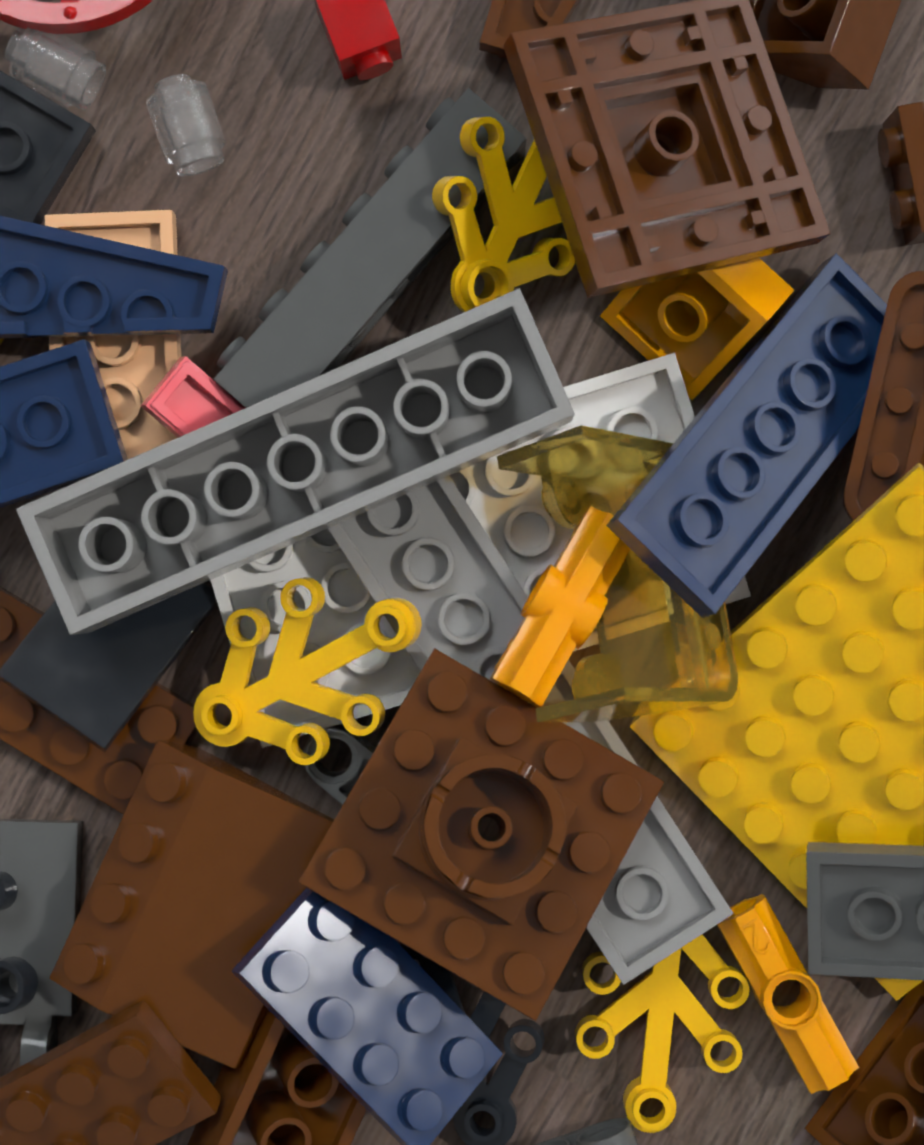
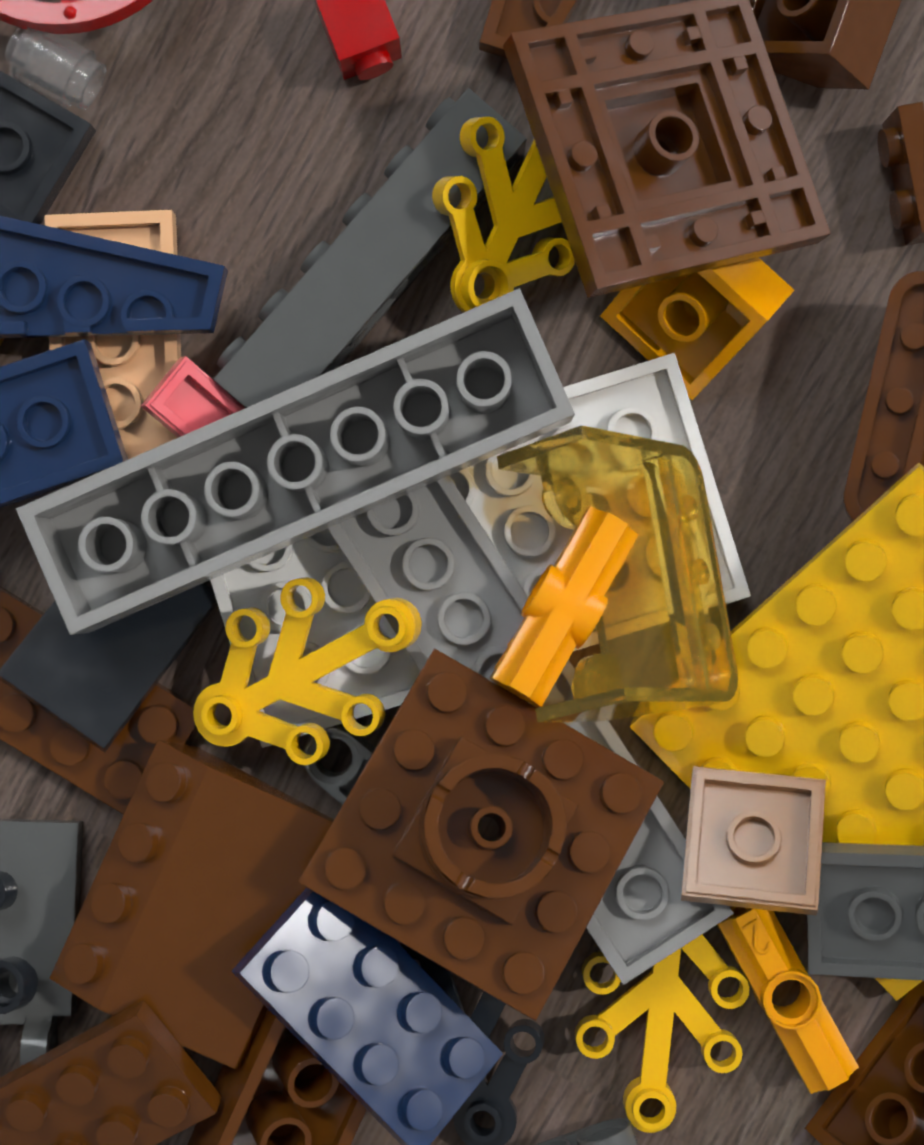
clear brick [146,74,226,176] -> none
dark blue plate [606,253,887,618] -> none
none -> medium nougat tile [681,766,826,916]

